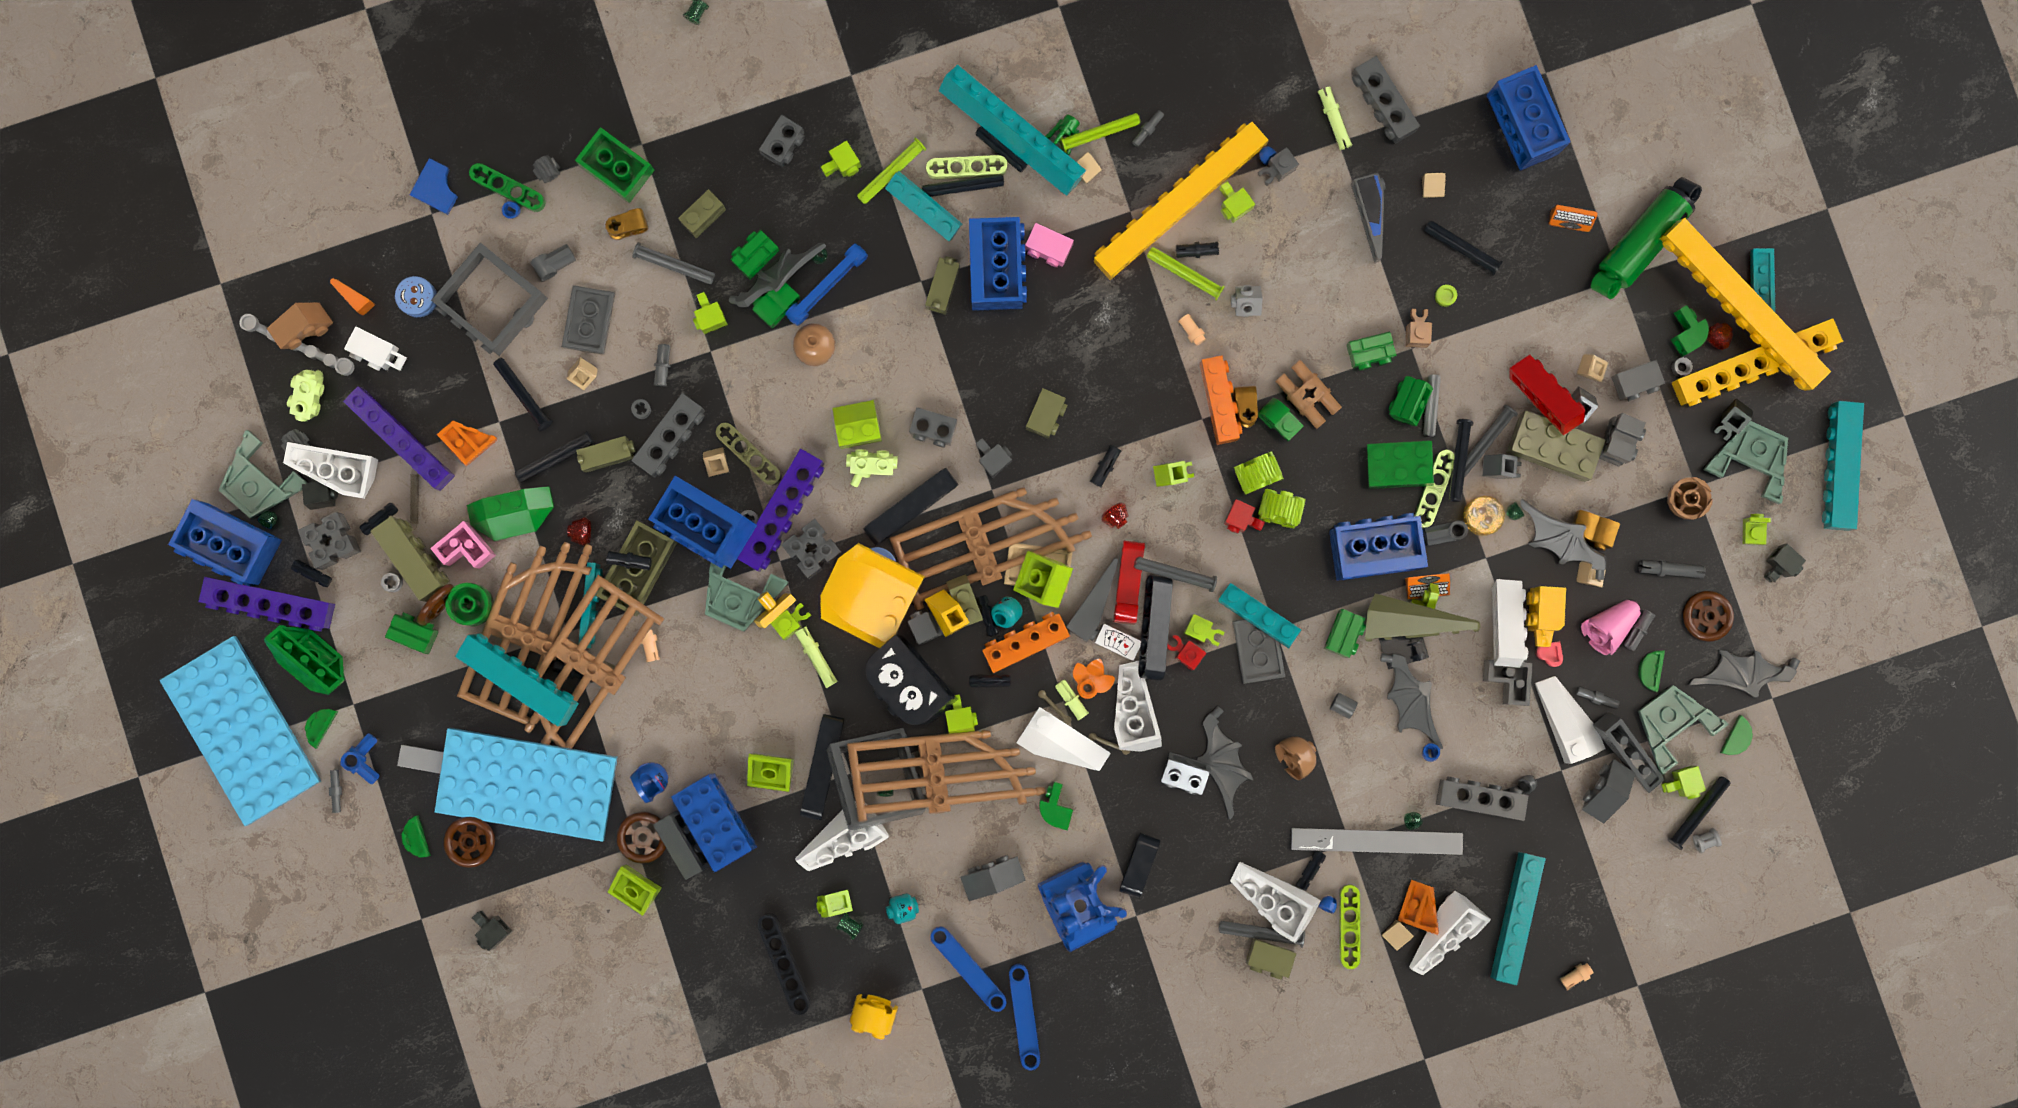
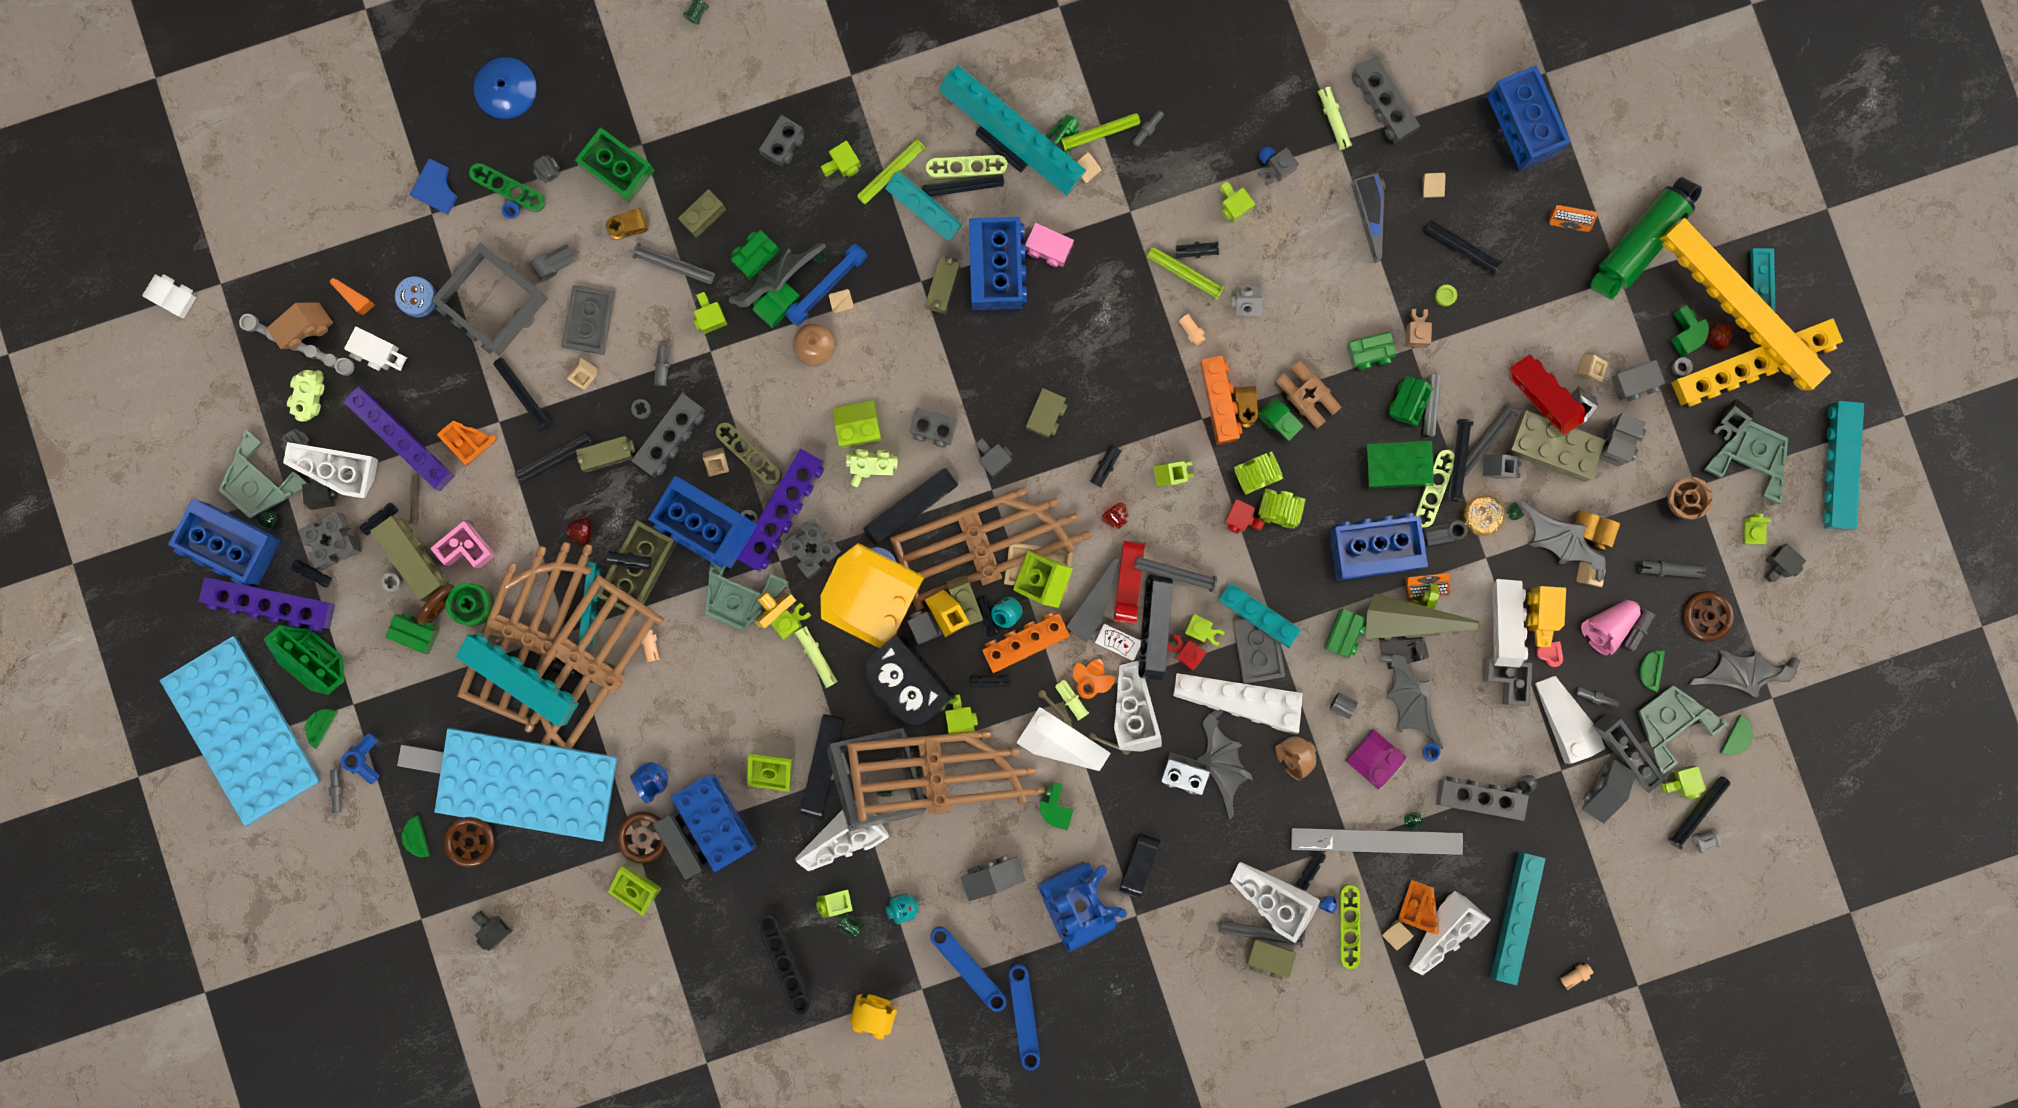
green wedge [466,486,554,541] -> none
yellow brick [1094,122,1268,280] -> none
none -> white brick [142,274,197,319]
none -> blue dish [473,57,537,119]
none -> tan slope [829,289,854,313]
none -> white wing [1173,673,1303,735]
none -> magenta slope [1346,729,1407,789]

